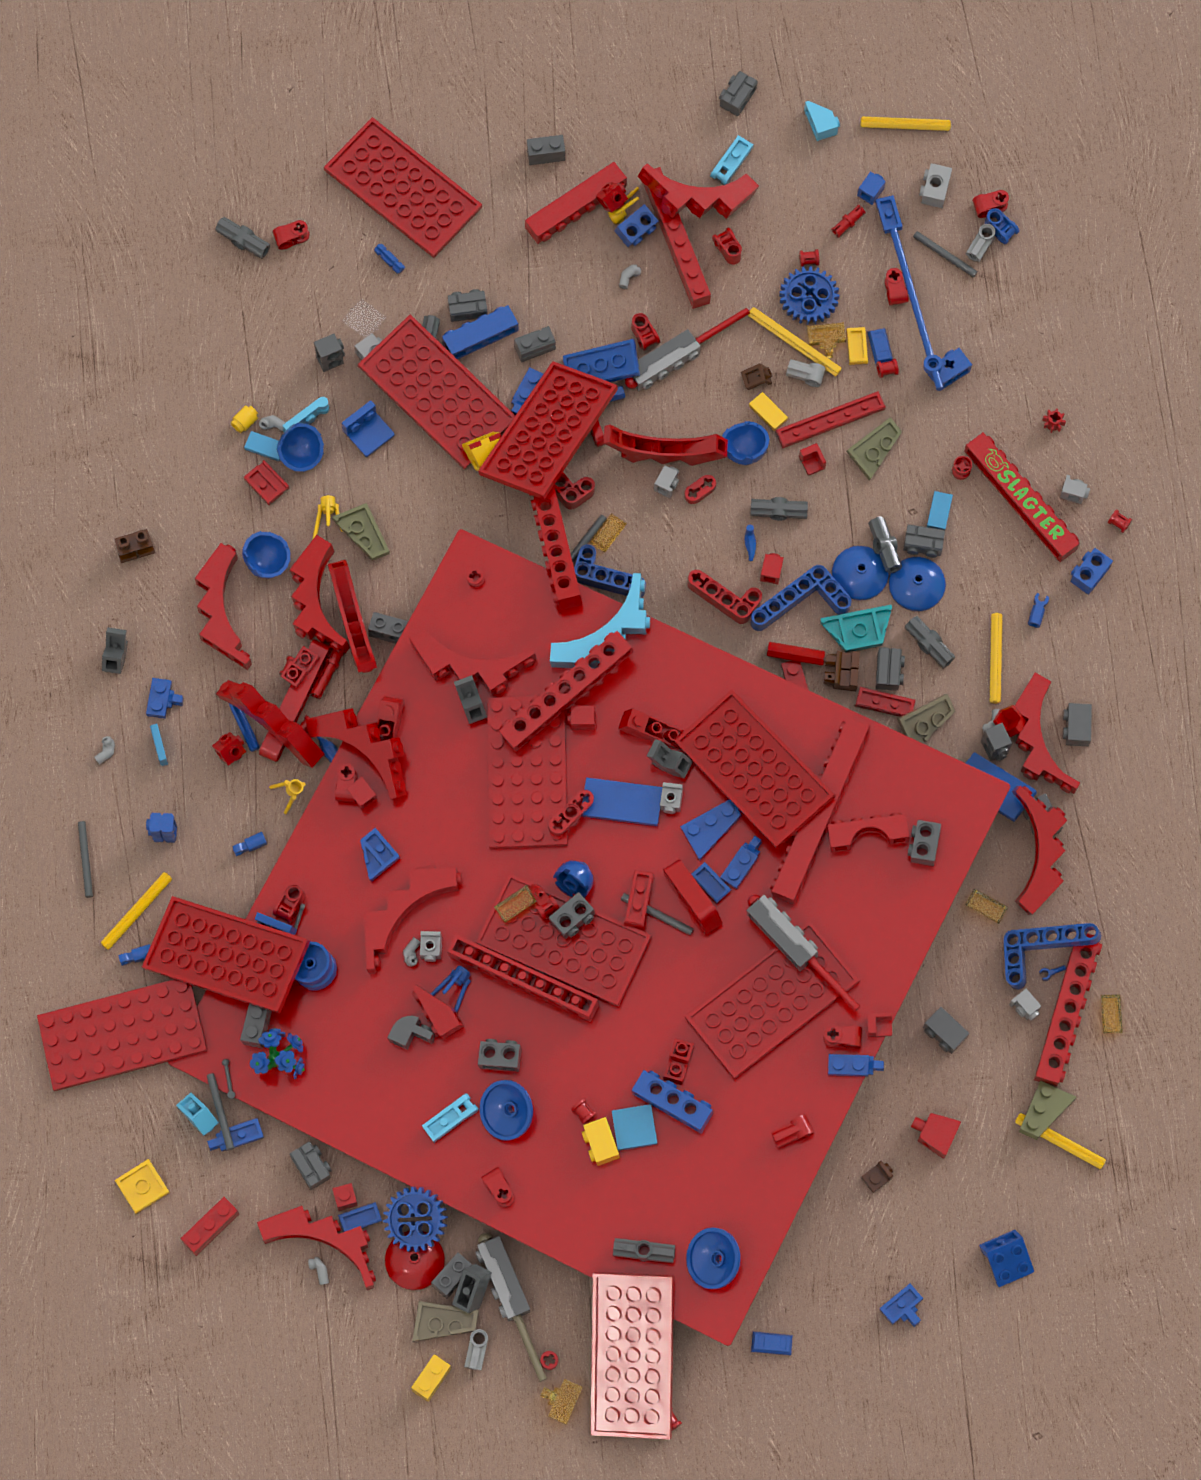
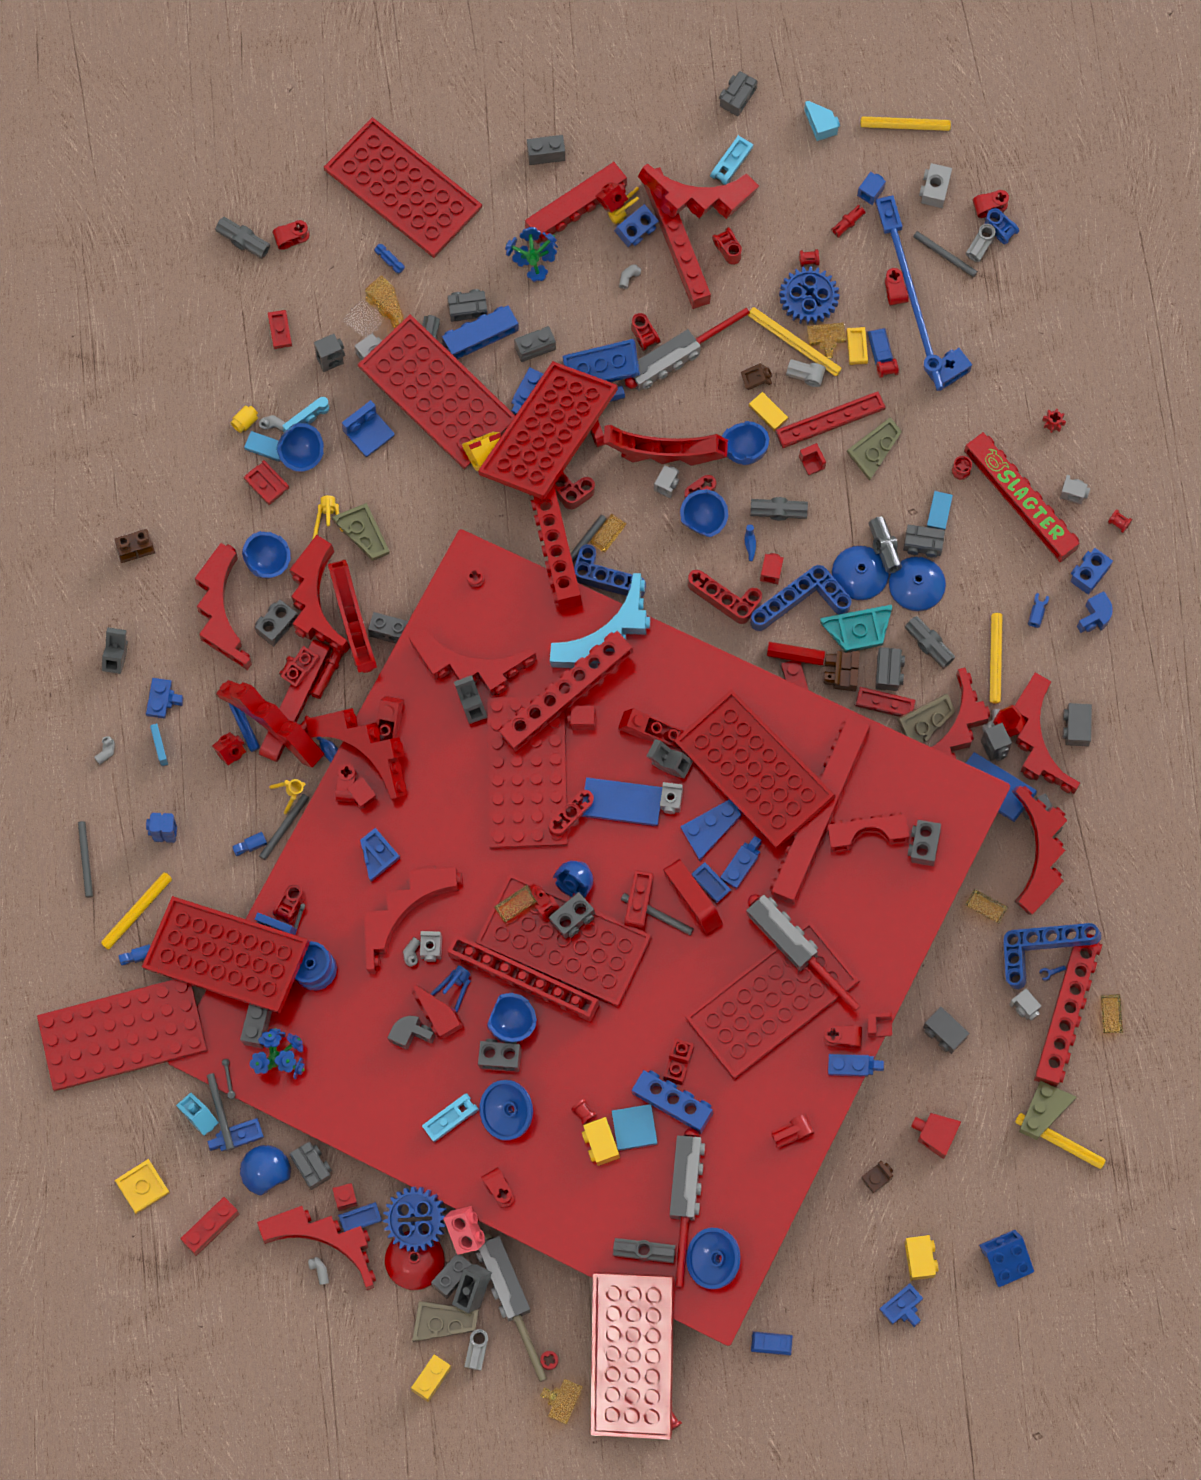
none -> blue cylinder [240,1145,291,1195]
none -> dark grey brick [255,599,298,647]
none -> dark grey bar [259,794,309,860]
none -> red plate [268,310,292,349]
none -> clear yellow slope [365,275,404,328]
none -> coral brick [443,1206,485,1255]
none -> blue cylinder [487,993,537,1043]
none -> blue plant [505,227,558,282]
none -> piece [670,1128,705,1288]
none -> blue cylinder [680,489,728,537]
none -> yellow brick [904,1235,939,1281]
none -> red arch [932,667,990,759]
none -> blue brick [1077,591,1113,633]

